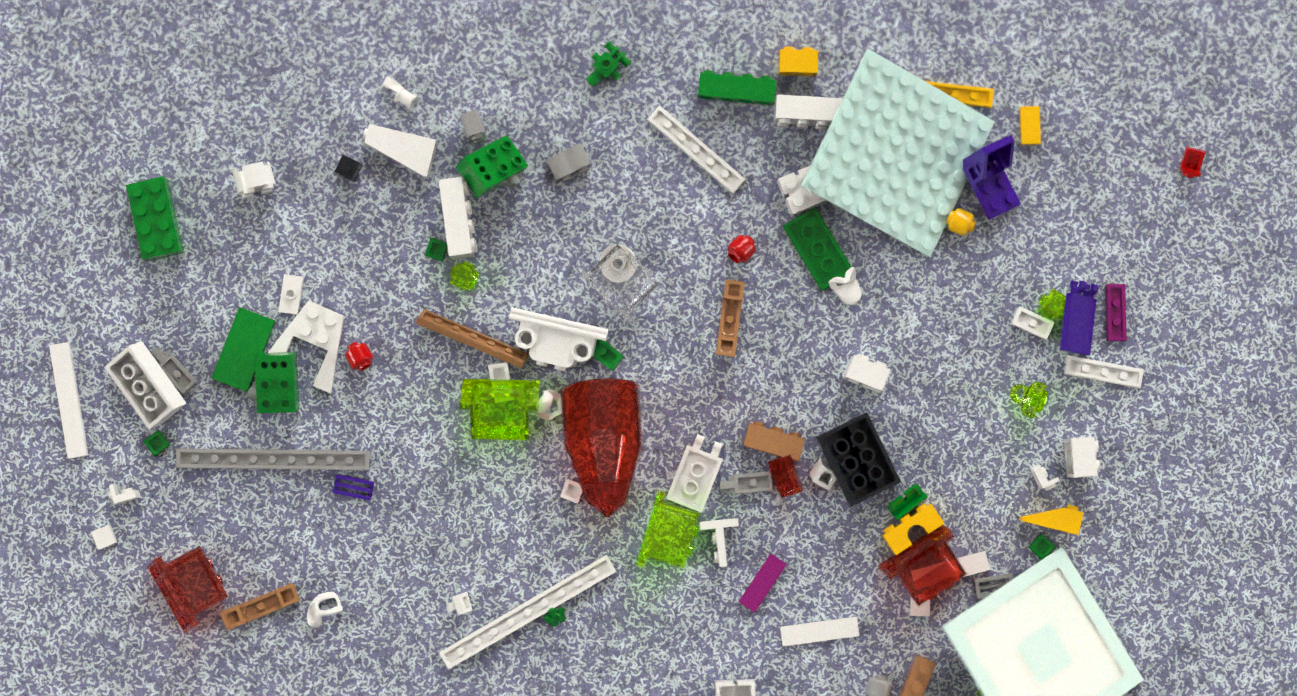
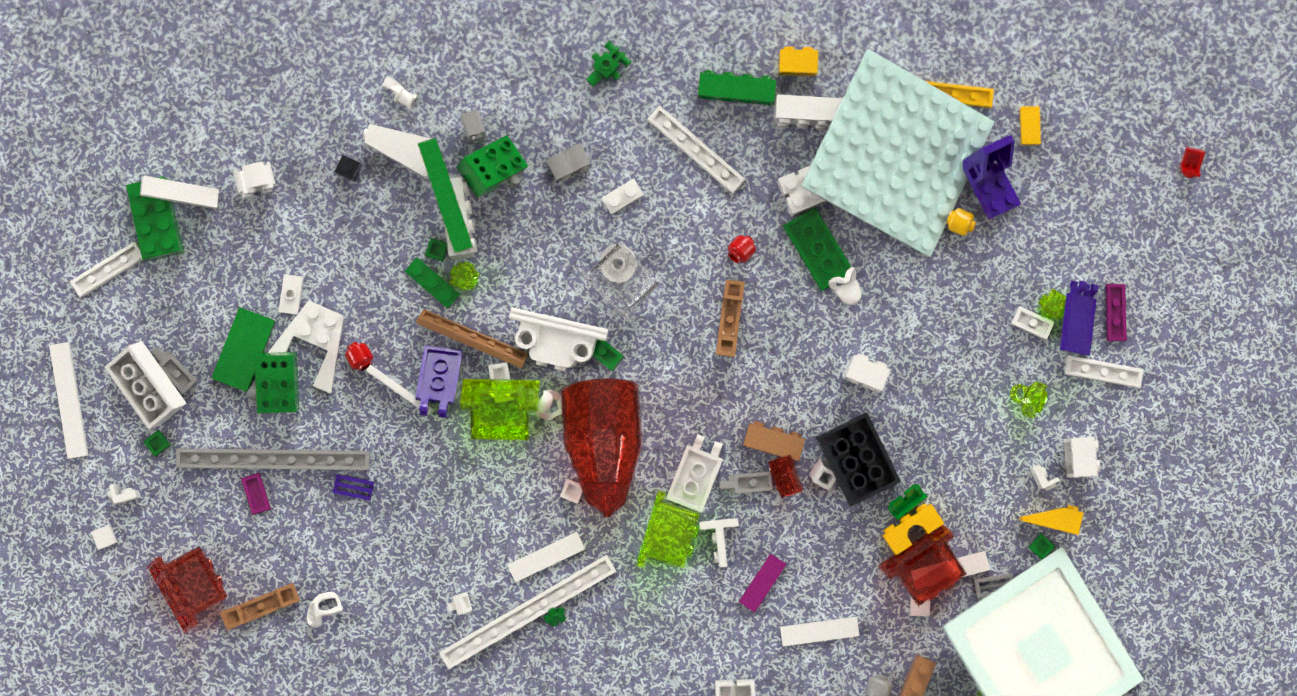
none -> white tile [70,241,143,298]
none -> white tile [140,176,219,209]
none -> magenta tile [241,473,271,515]
none -> white tile [367,365,434,415]
none -> green plate [404,257,460,309]
none -> tile [415,345,463,418]
none -> green tile [417,137,473,254]
none -> white tile [507,532,585,582]
none -> white plate [601,179,644,215]

